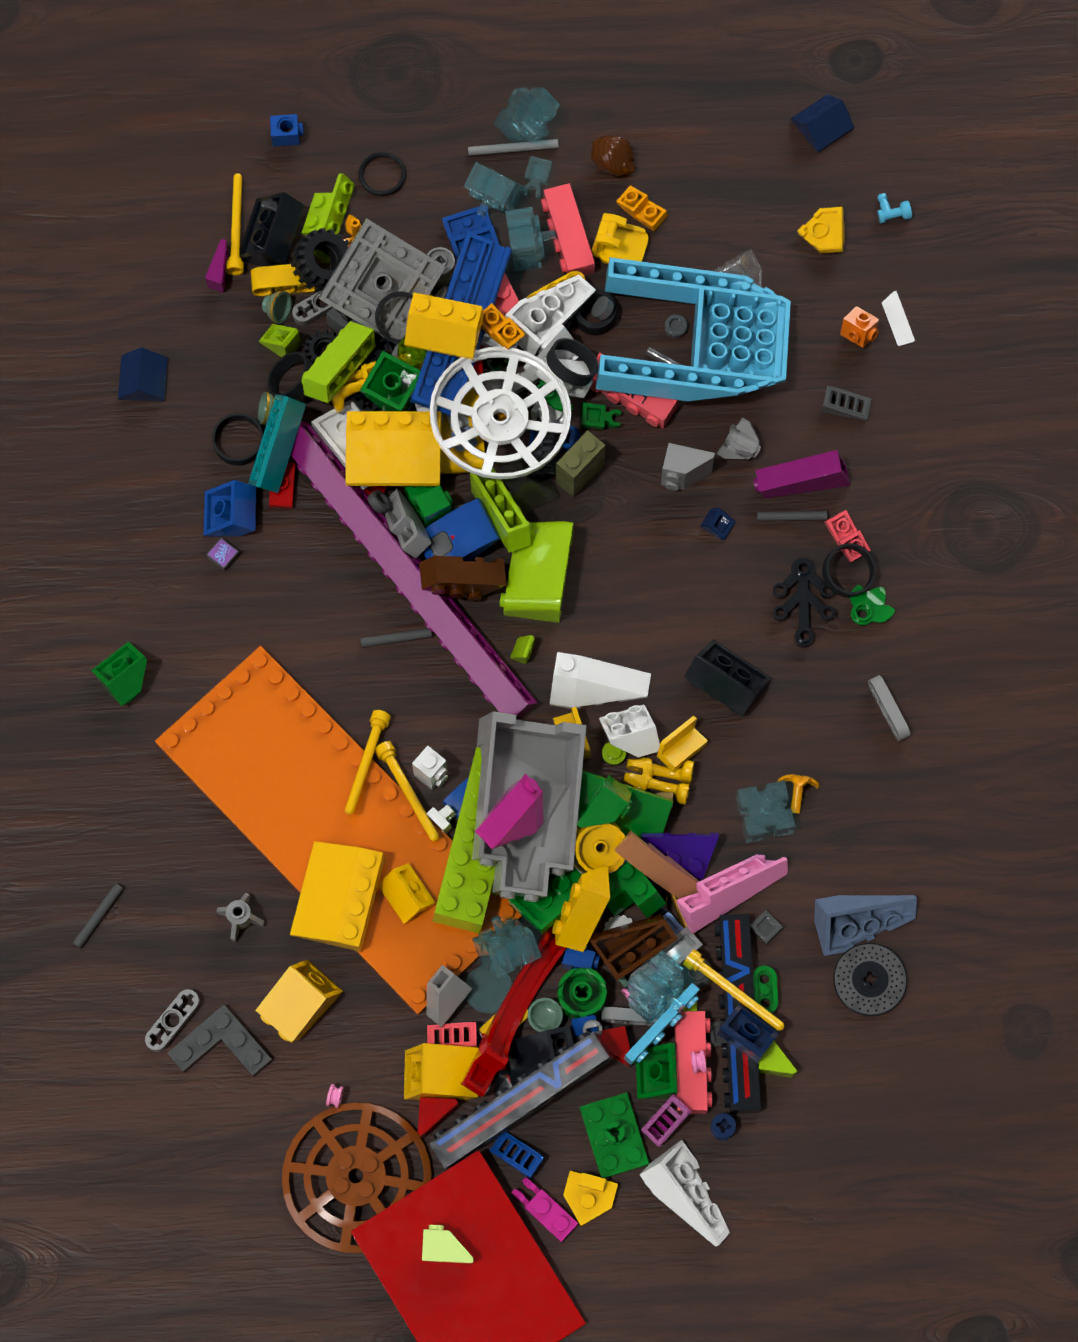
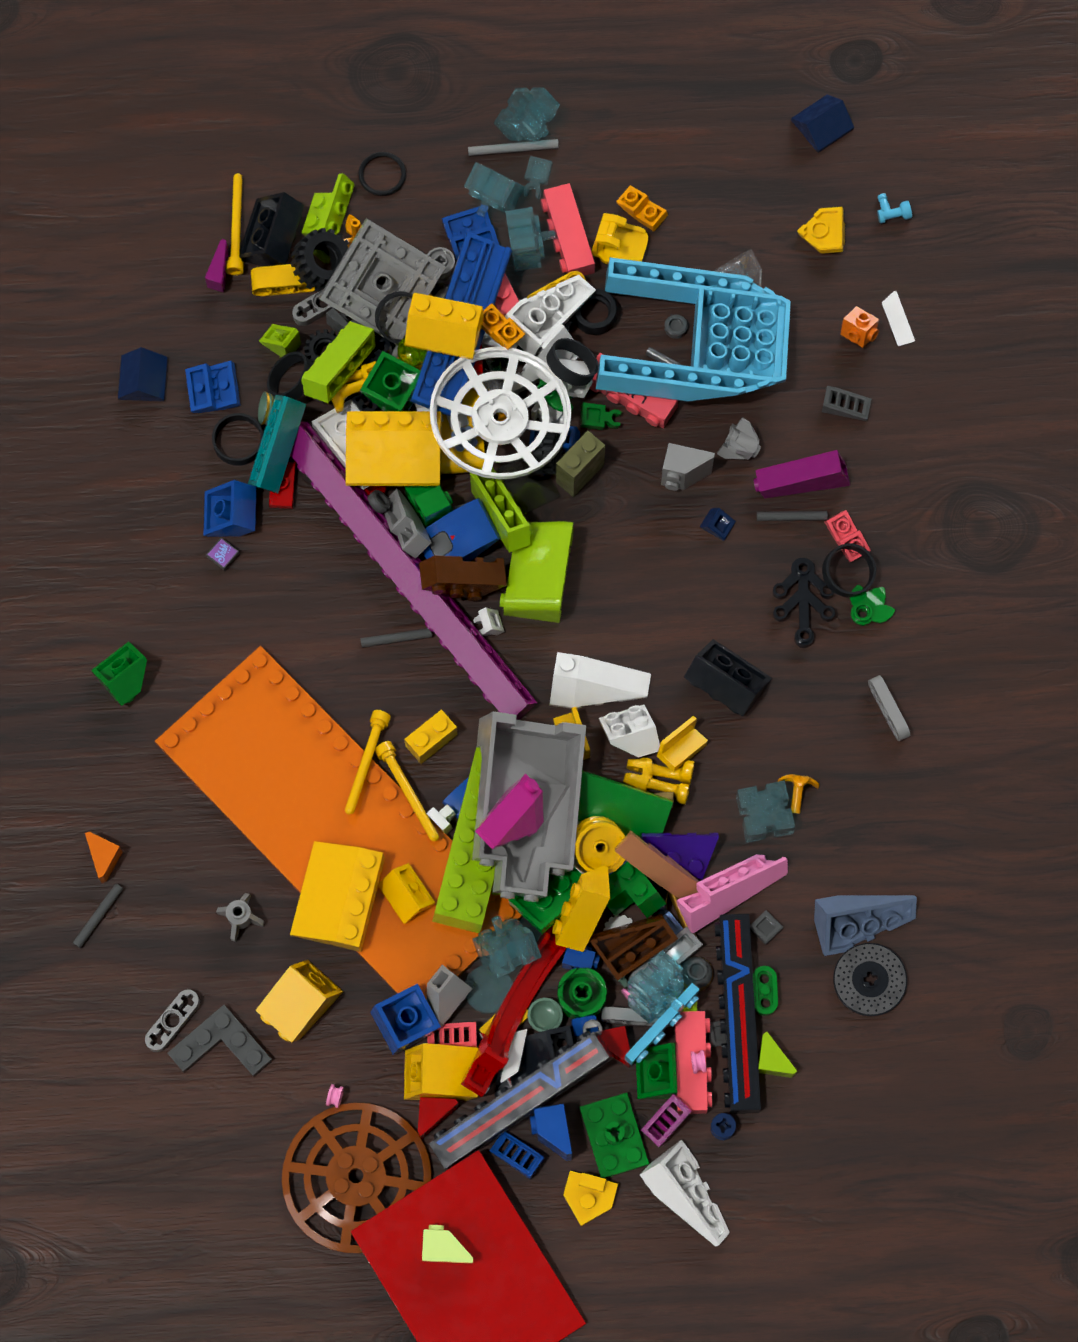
sand green piece [262,291,292,324] -> none
blue brick [270,114,304,147] -> none
white brick [412,746,448,790] -> none
lime slope [511,635,535,664] -> none
dark pink hinge [511,1177,578,1243] -> none
green slope [576,775,633,828] -> none
reddish brown hair [591,135,635,176] -> none
dark grey tile [592,296,614,320] -> none
lime plate [602,742,626,765] -> none
yellow piece [683,949,784,1031] -> none
dark blue slope [717,1003,780,1063] -> none
none -> orange slope [85,832,123,883]
none -> blue slope [185,361,241,413]
none -> blue slope [370,984,441,1055]
none -> yellow brick [404,709,458,764]
none -> white tile [473,607,504,636]
none -> white sticker [500,1029,527,1083]
none -> blue slope [530,1104,572,1161]

